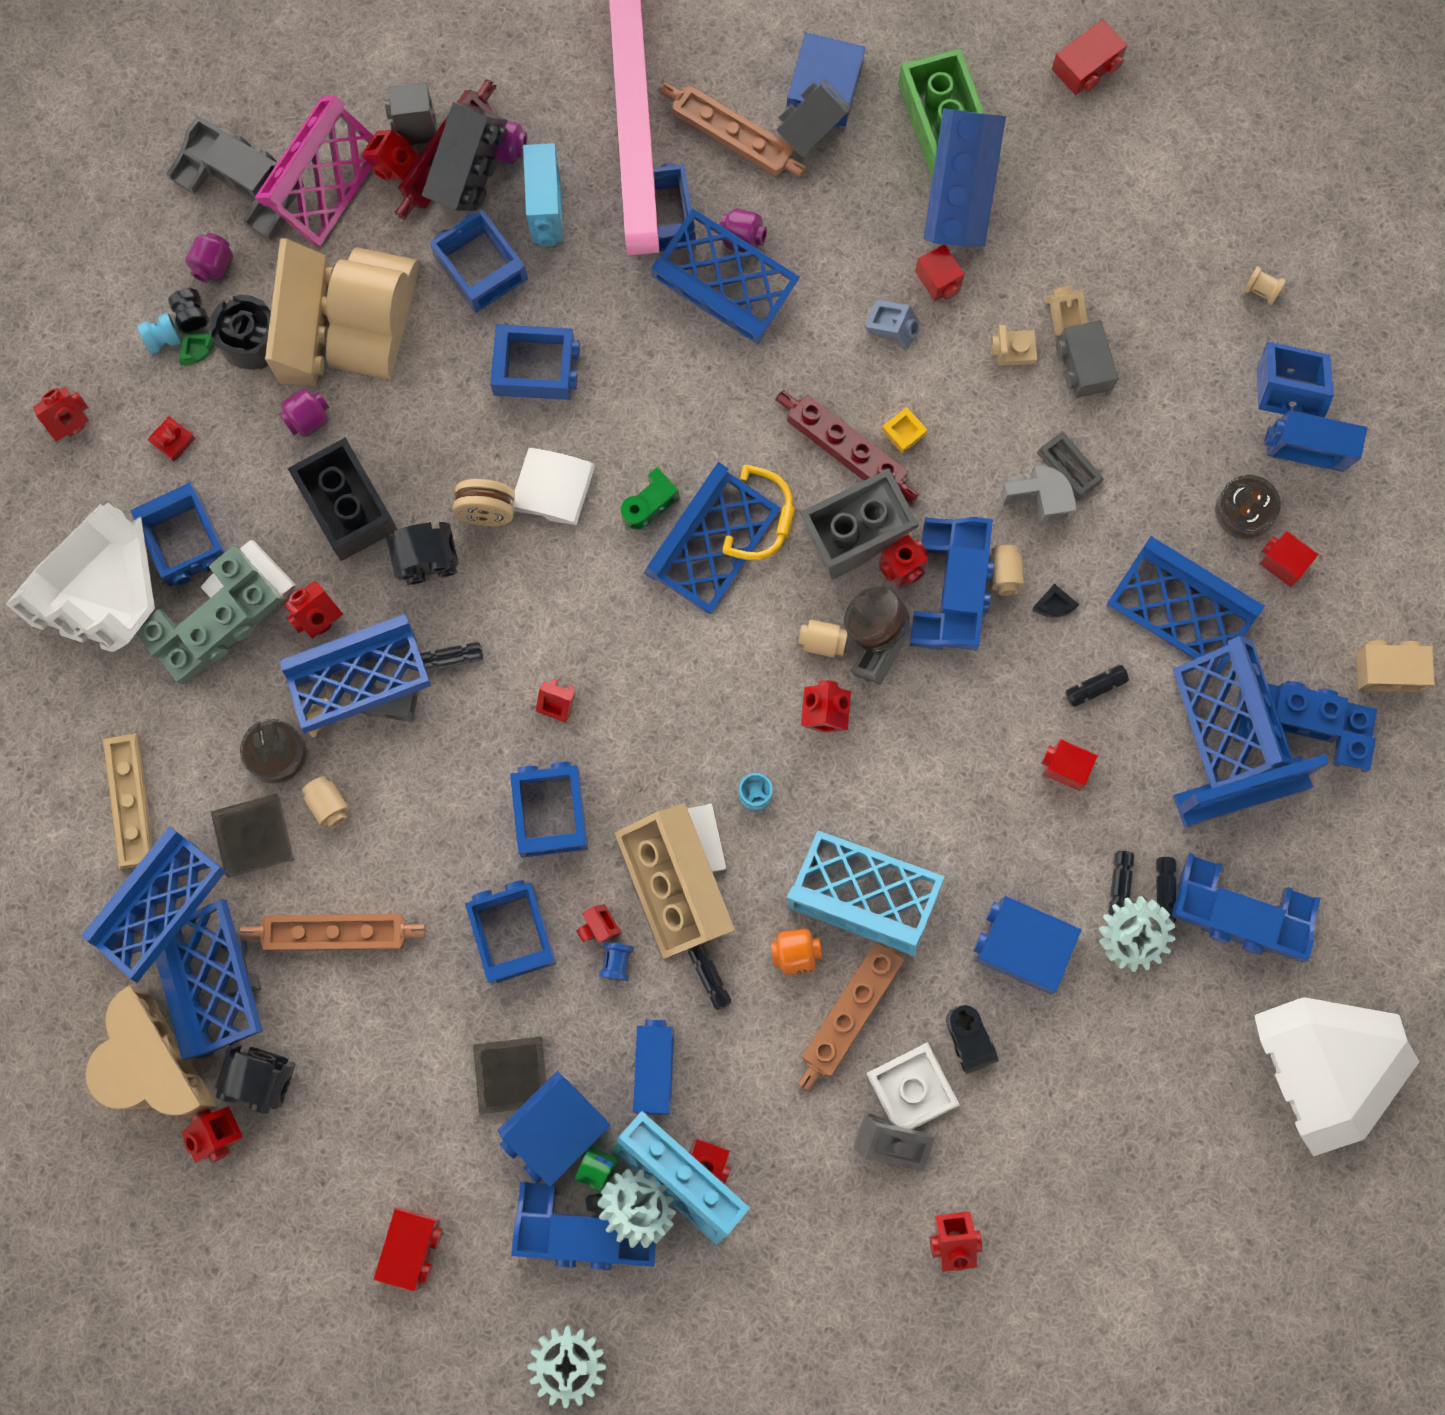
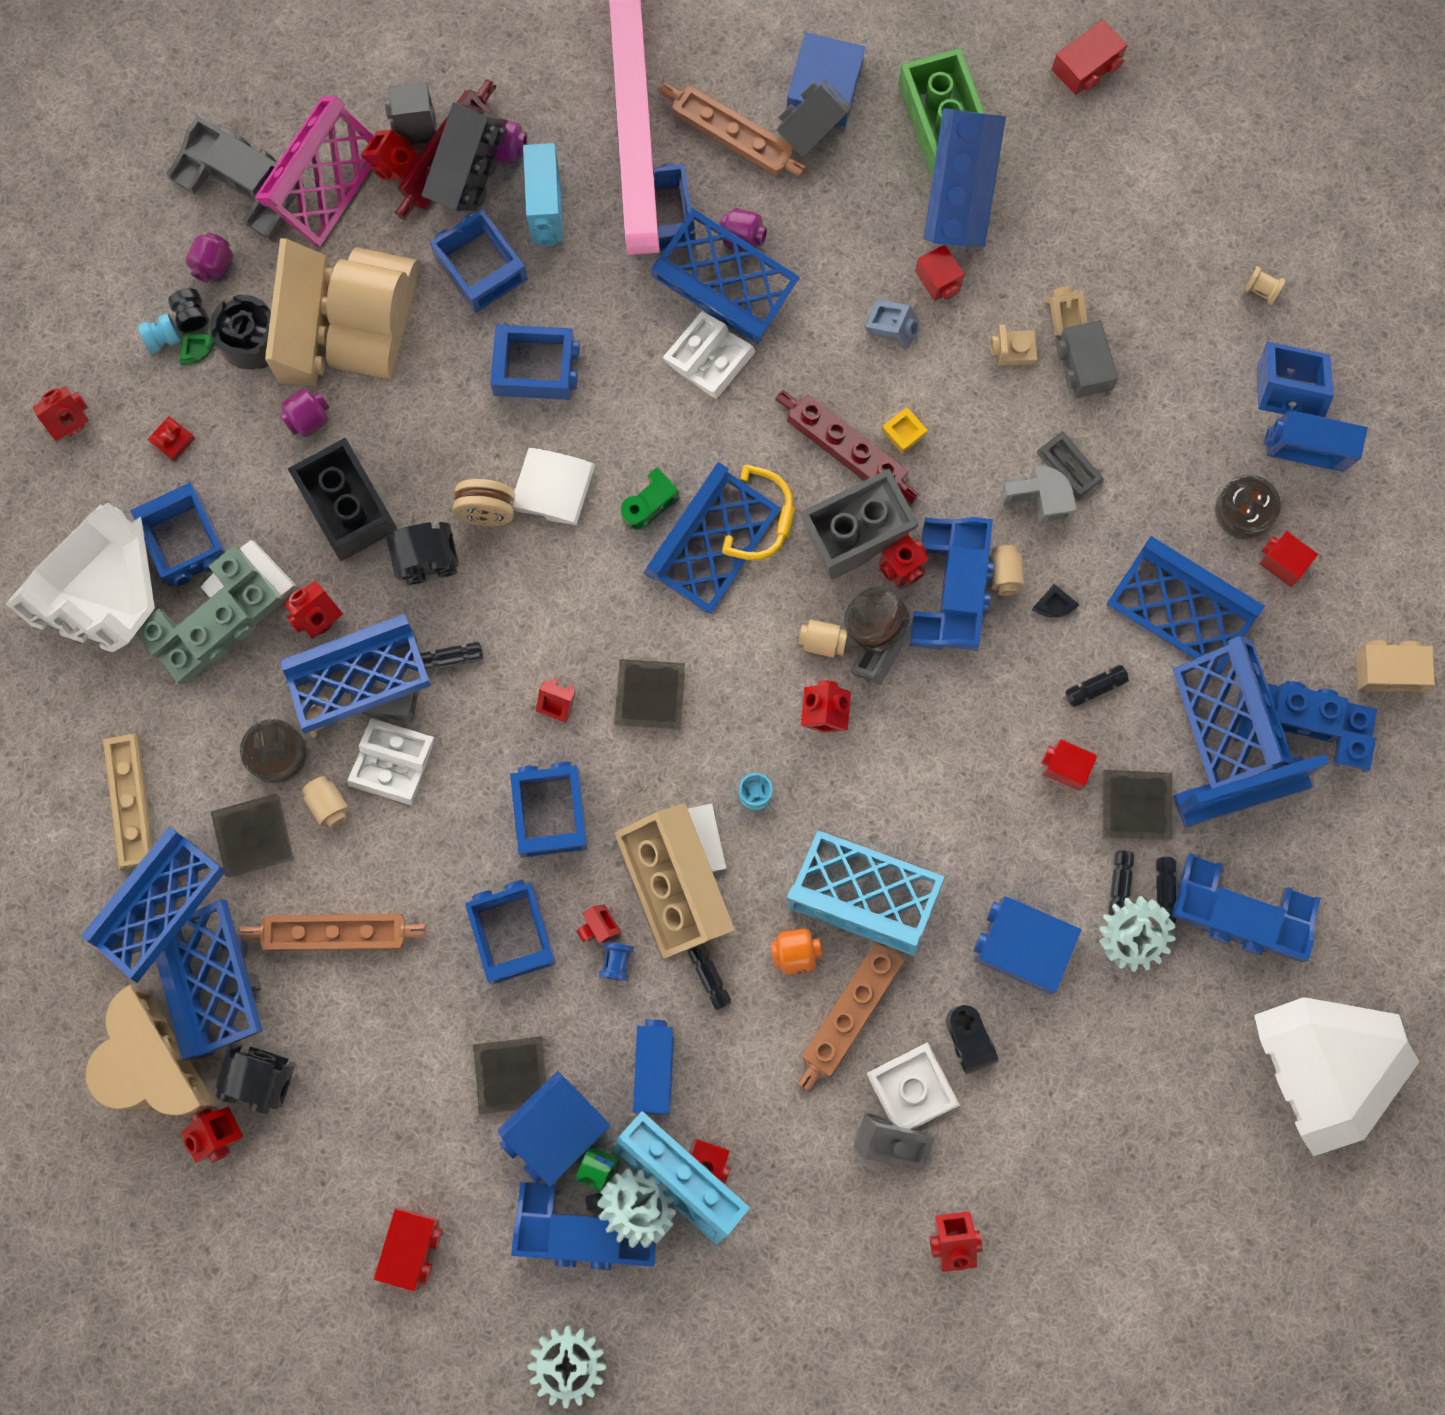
none -> white slope [347,718,434,806]
none -> clear smoke plate [614,659,686,730]
none -> white slope [663,311,756,399]
none -> clear smoke plate [1102,770,1172,841]

